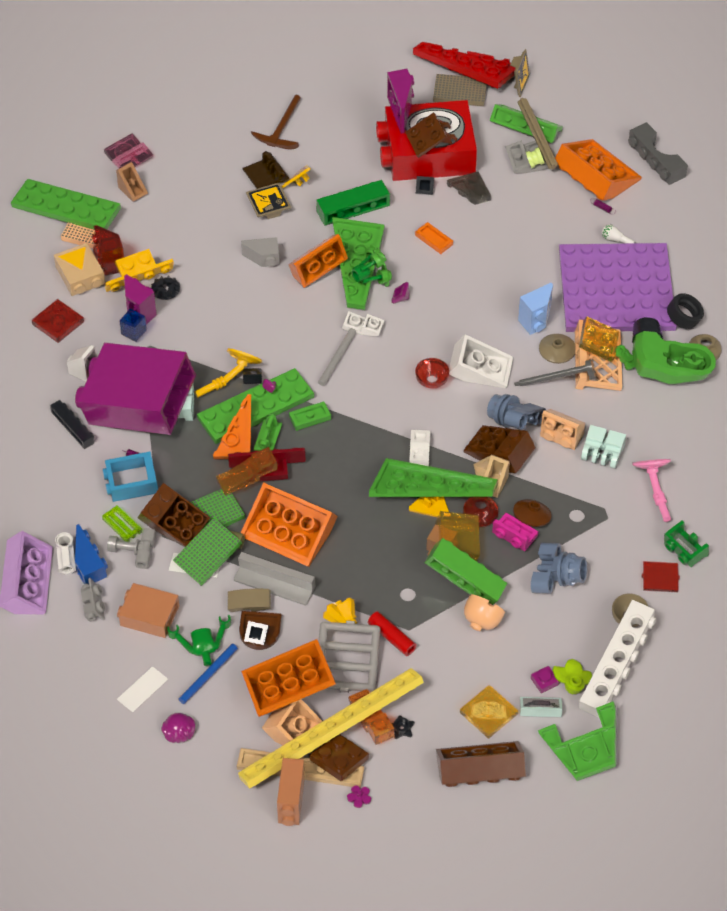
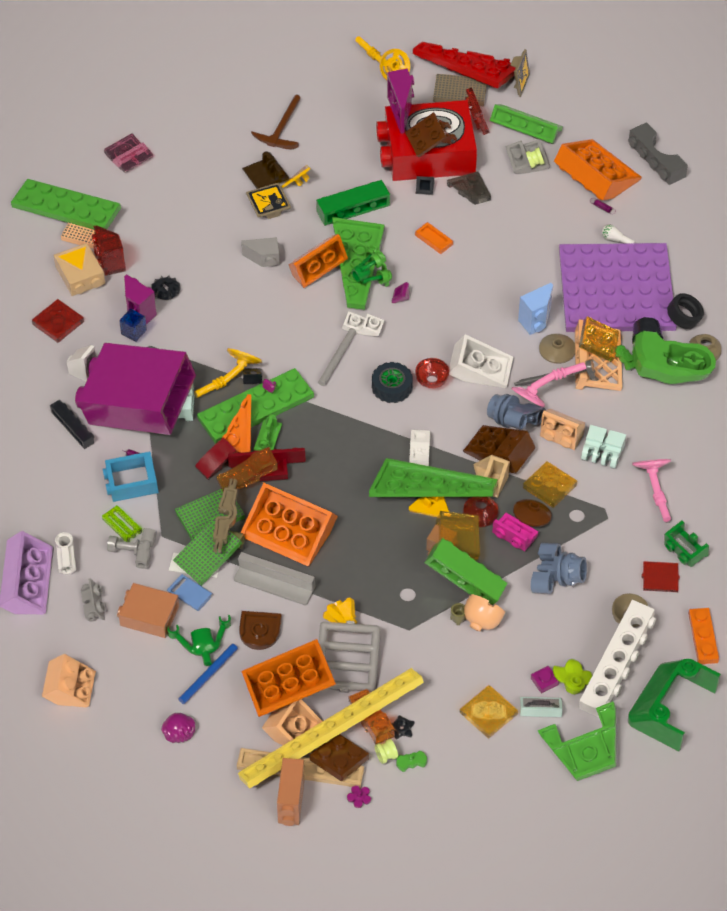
blue slope [75,524,108,584] -> none
yellow bracket [105,249,174,292] -> none
medium nougat slope [116,162,148,202] -> none
white sticker [117,666,168,712] -> none
reddish brown slope [137,483,210,547] -> none
dark tan slope [228,588,271,612] -> none
slope [244,621,270,645] -> none
bright green plate [289,401,331,431] -> none
red piece [368,611,417,656] -> none
reddish brown slope [436,741,526,787] -> none
dark tan axle [518,98,558,170] -> none
none -> light nougat slope [42,654,96,707]
none -> medium blue piece [167,574,212,611]
none -> dark red slope [195,437,237,480]
none -> dark tan piece [213,478,238,553]
none -> yellow dish [355,36,410,80]
none -> black wheel [372,362,413,403]
none -> yellowish green wheel [374,739,398,764]
none -> bright green piece [396,751,427,772]
none -> olive hose [450,603,466,625]
none -> clear red plate [465,87,490,135]
none -> bright pink dish [511,362,586,407]
none -> clear yellow plate [523,461,577,508]
none -> green windscreen [628,659,721,752]
none -> orange plate [688,608,719,664]

